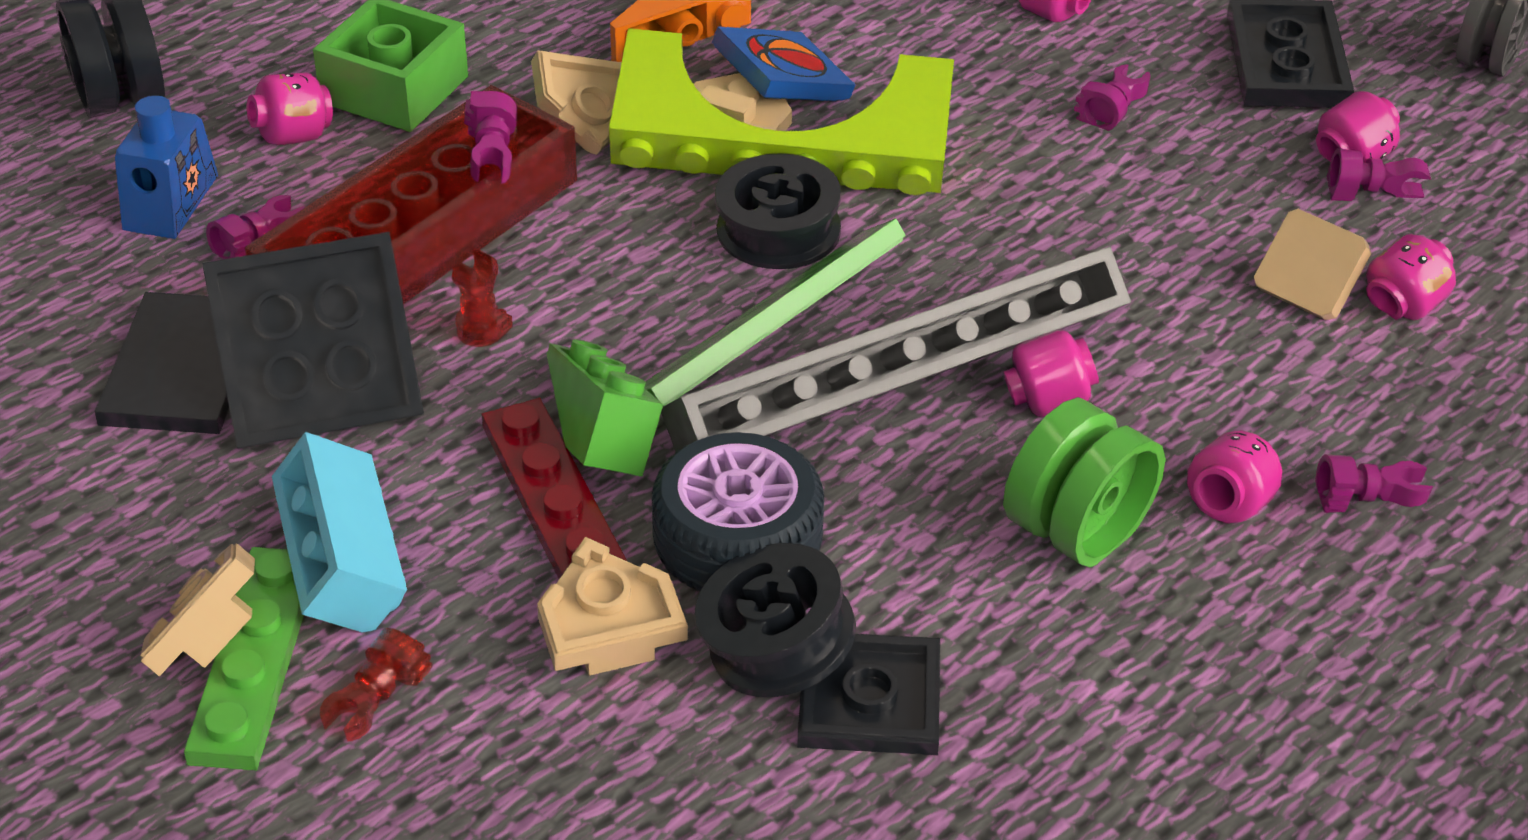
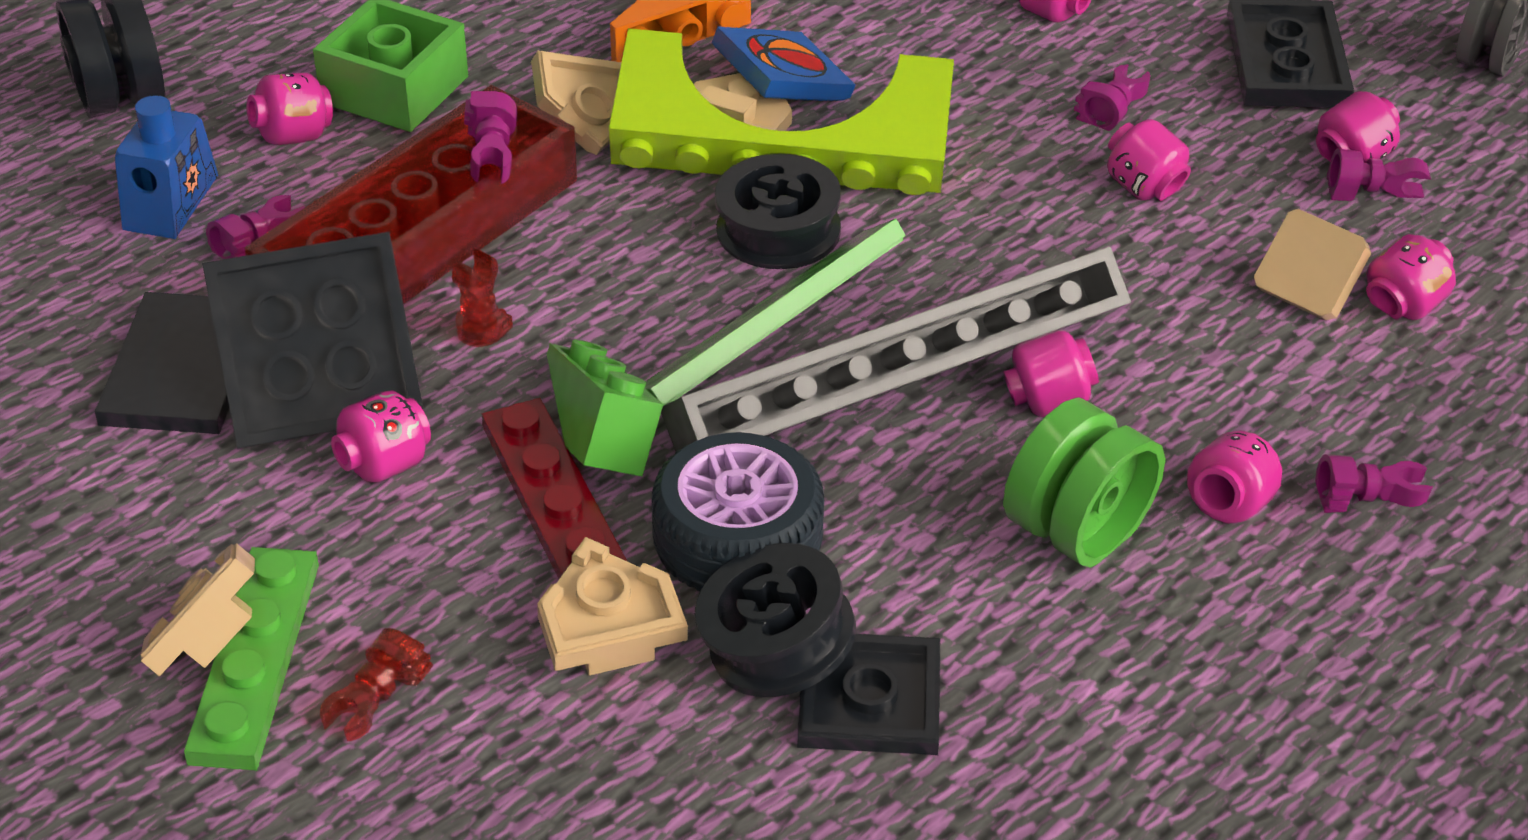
medium azure brick [271,432,407,632] -> none
none -> dark pink head [331,391,431,482]
none -> dark pink head [1107,119,1191,201]

